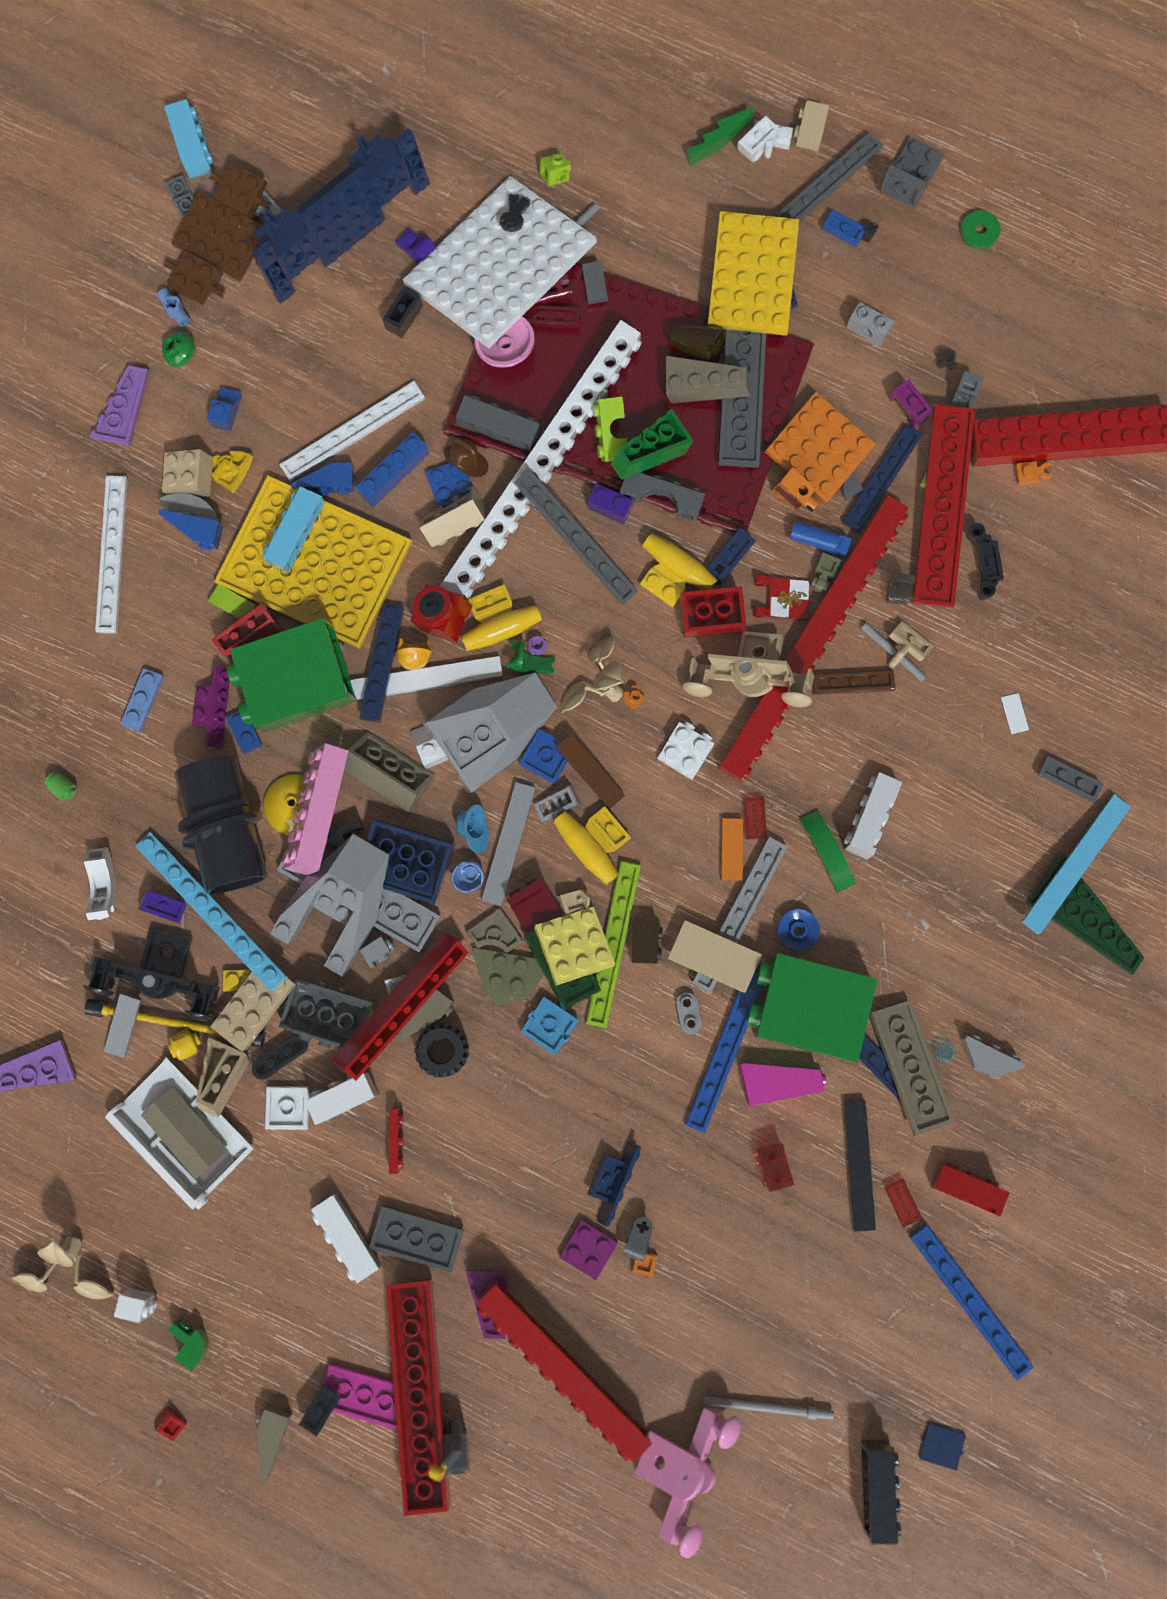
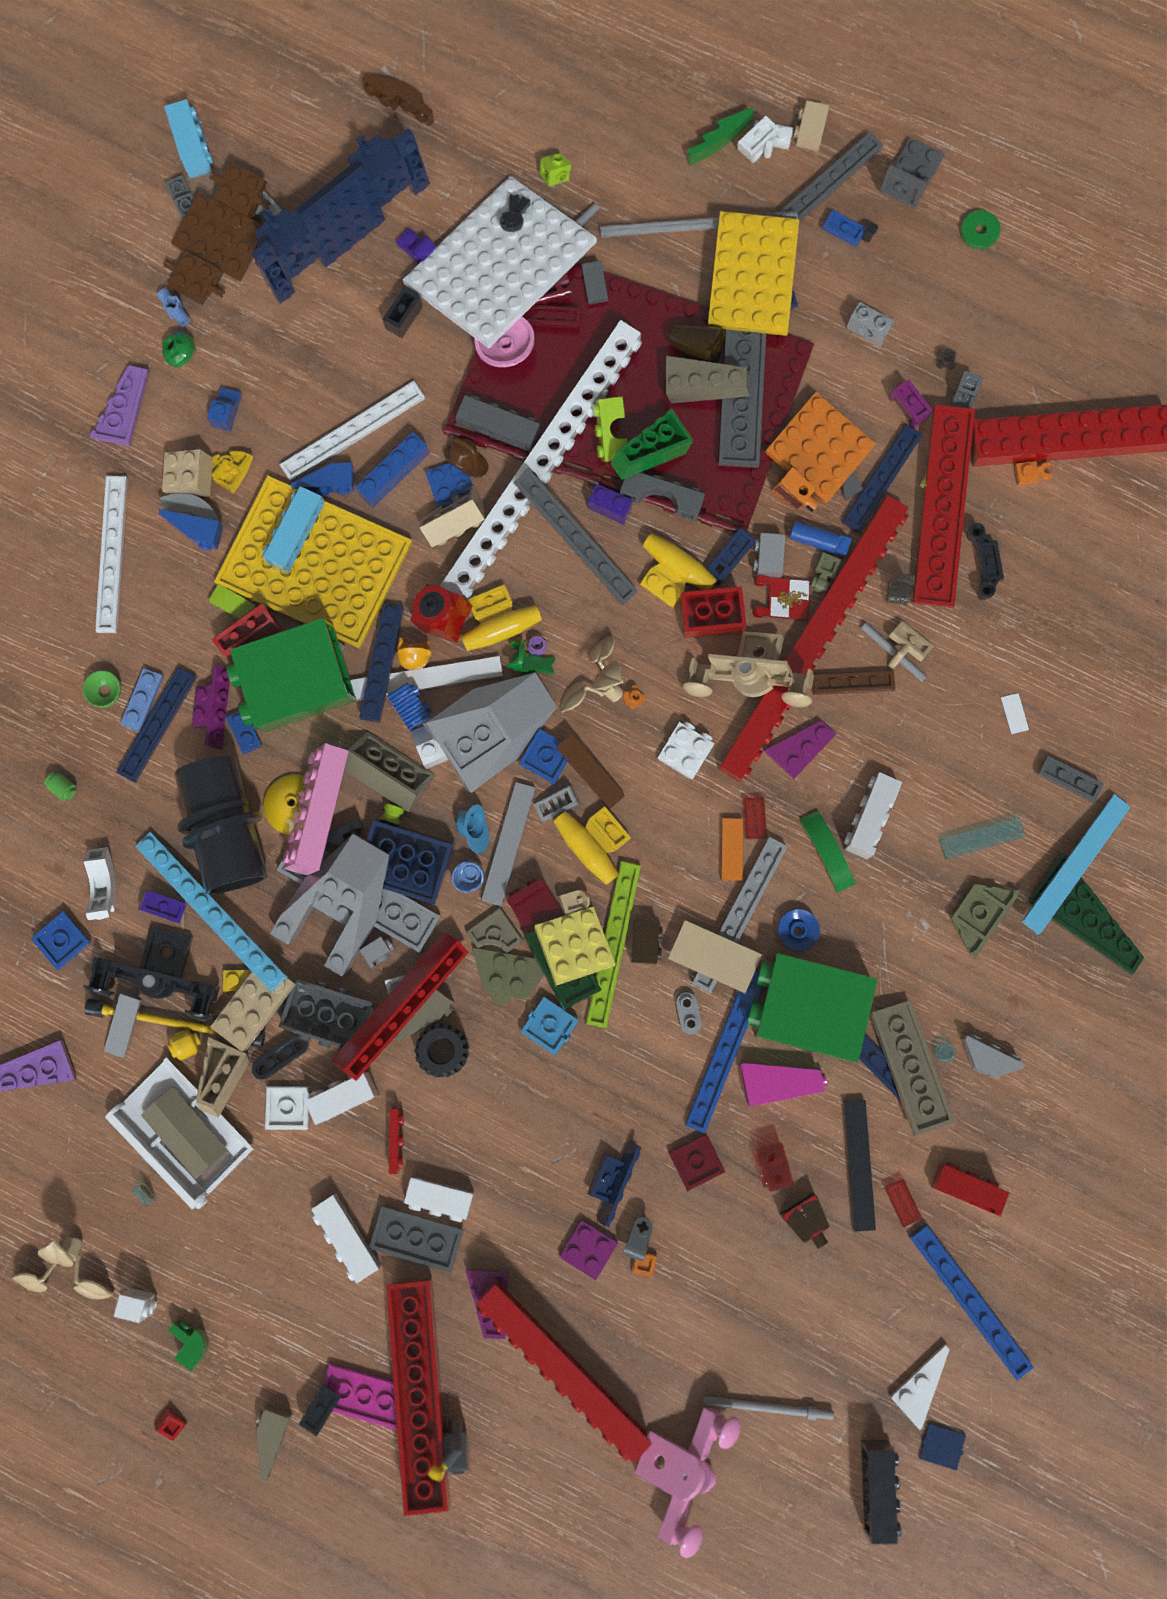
none -> blue plate [31,911,91,970]
none -> bright green piece [83,671,121,708]
none -> dark blue tile [116,667,197,783]
none -> clear light blue tile [132,1183,156,1206]
none -> reddish brown slope [362,75,434,126]
none -> lime wheel [380,803,404,826]
none -> blue brick [387,682,432,730]
none -> white brick [404,1176,474,1222]
none -> light grey axle [600,211,797,238]
none -> dark red tile [668,1133,725,1191]
none -> light grey brick [753,533,785,578]
none -> magenta wing [764,721,836,779]
none -> dark brown torso [779,1193,830,1249]
none -> white wing [890,1344,950,1430]
none -> clear light blue tile [939,817,1026,860]
none -> olive wing [950,884,1020,958]

